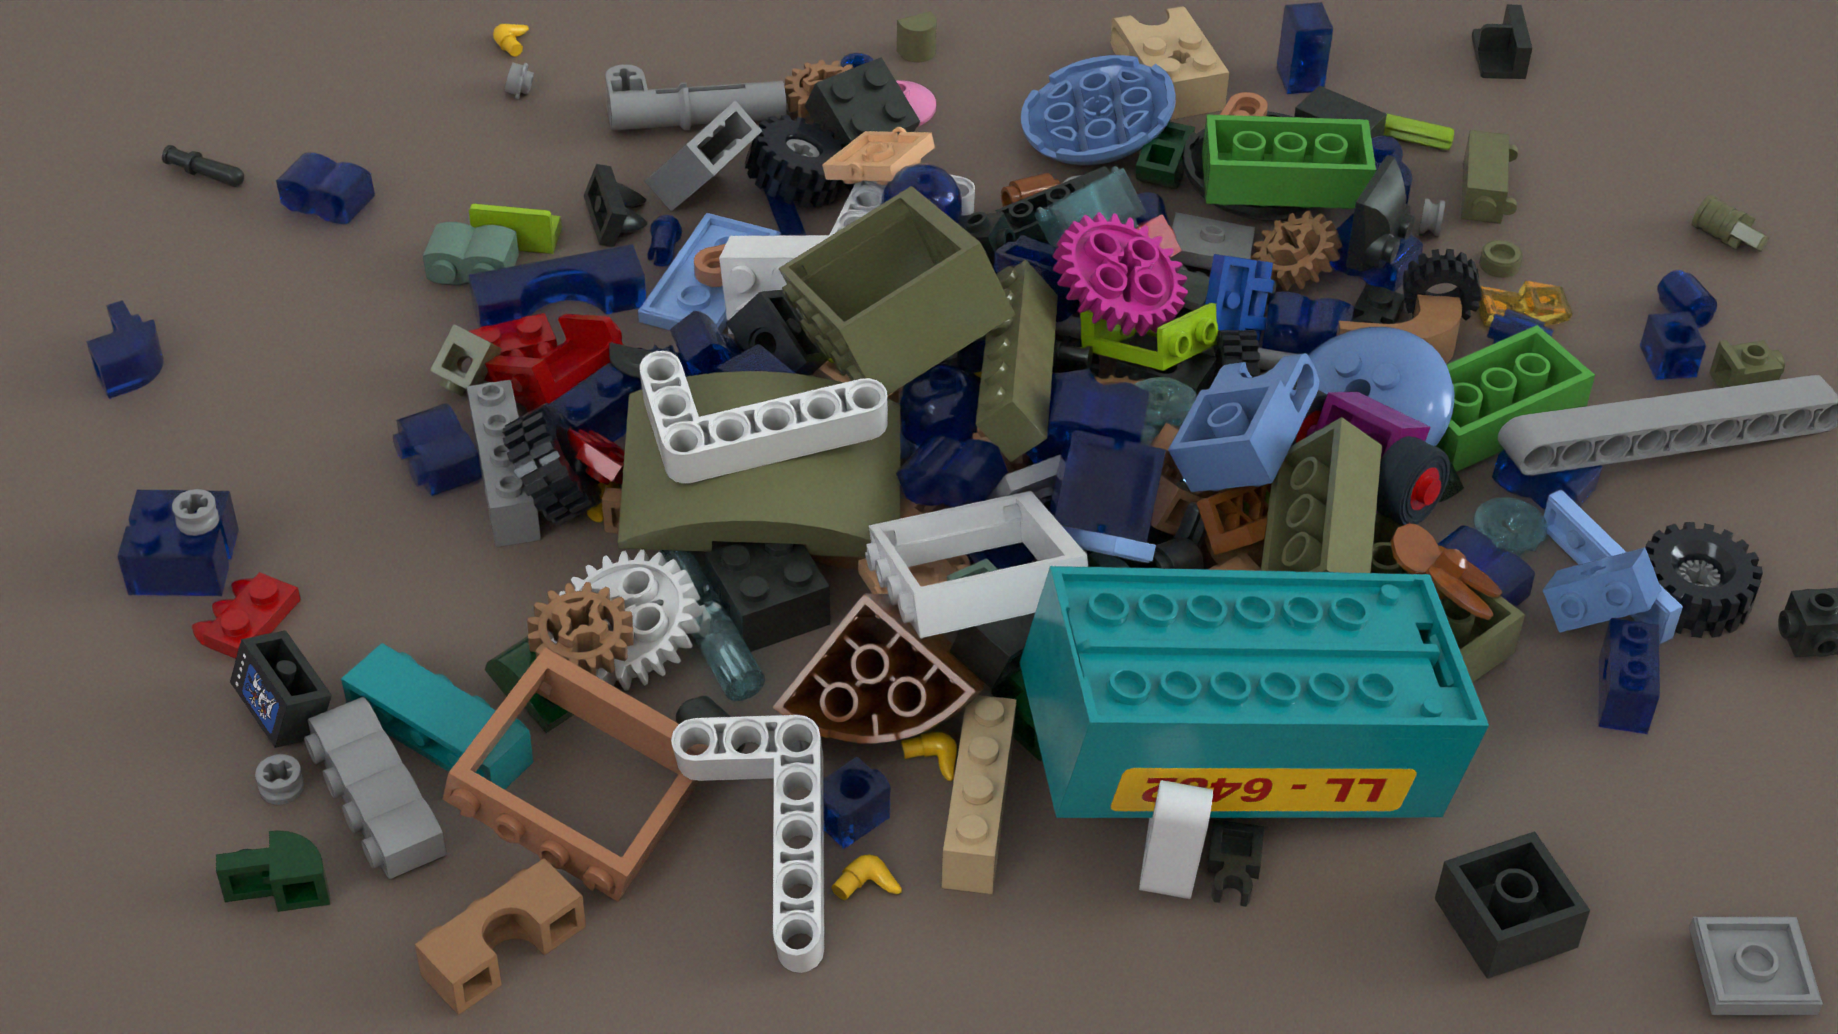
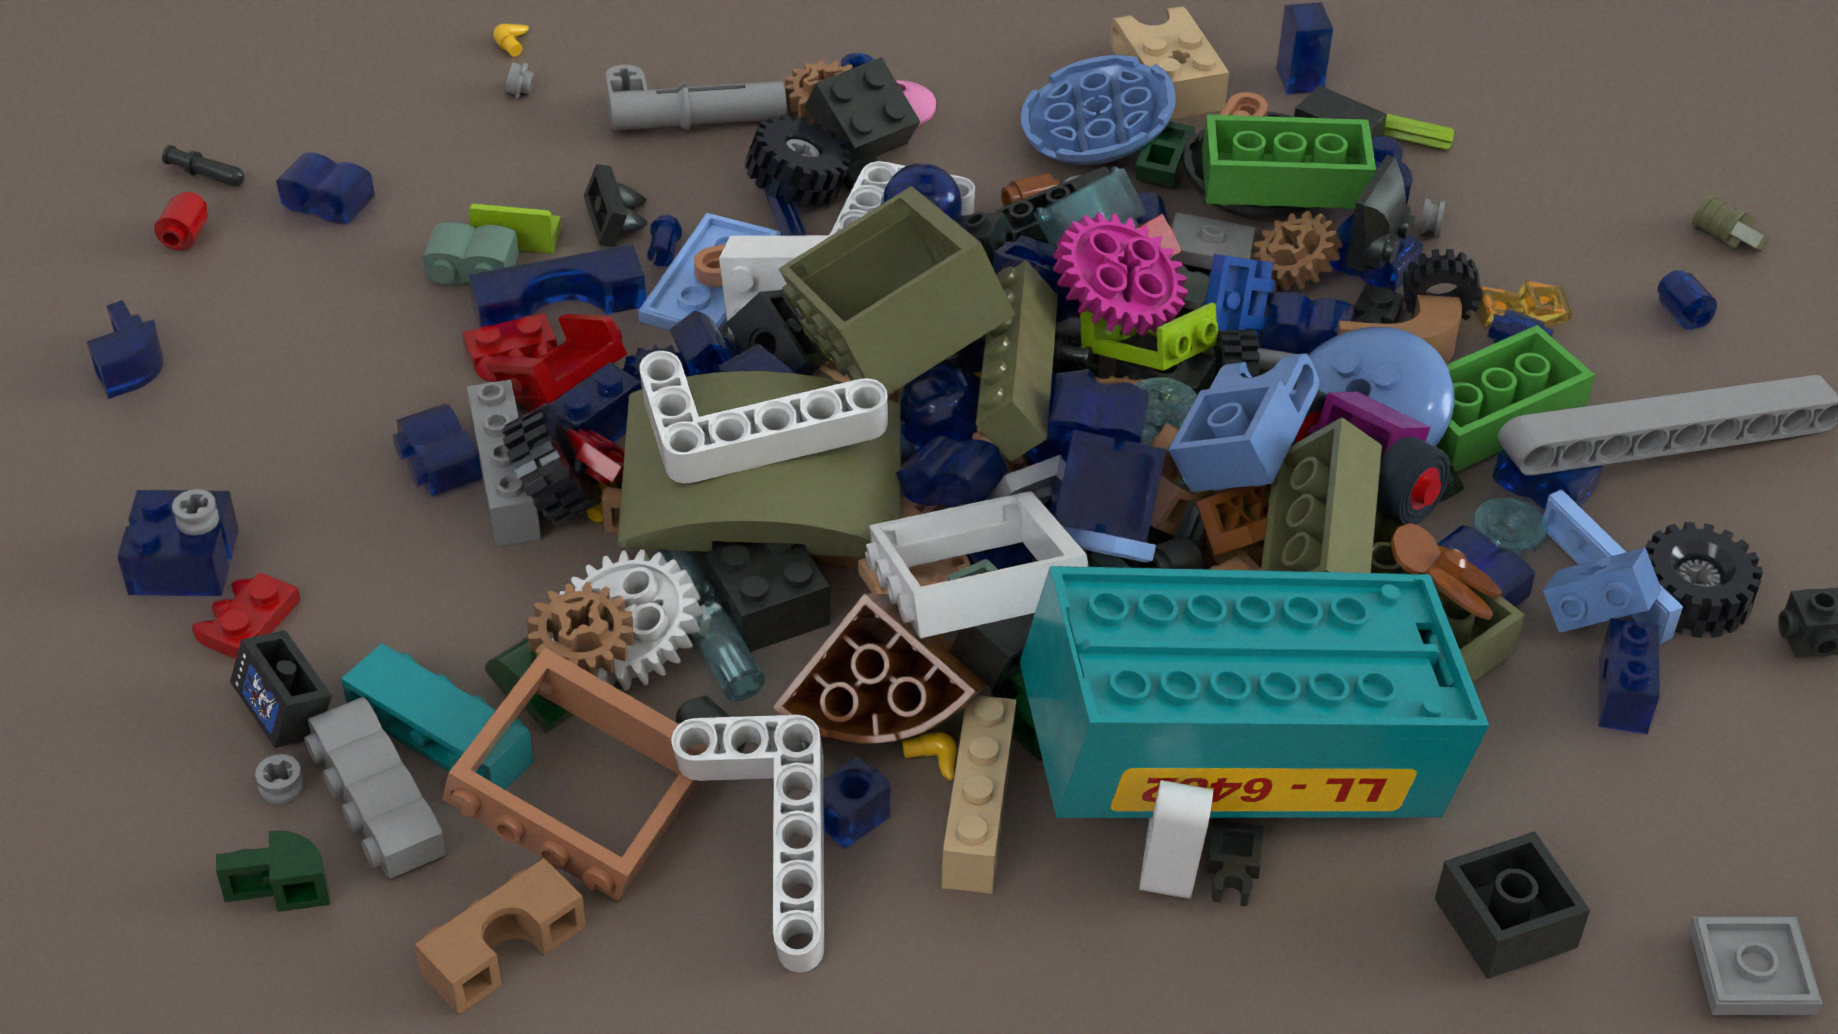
olive brick [430,324,502,396] -> none
pearl dark grey piece [609,342,652,379] -> none
light grey brick [644,100,762,212] -> none
light nougat plate [822,127,935,185] -> none
yellow animal [831,854,902,900] -> none
olive brick [897,11,937,62] -> none
olive brick [1461,130,1518,224] -> none
pearl dark grey panel [1471,4,1533,79] -> none
olive tile [1479,240,1523,278] -> none
clear blue brick [1640,312,1706,380] -> none
olive brick [1709,340,1785,388] -> none
none -> red brick [154,192,208,251]

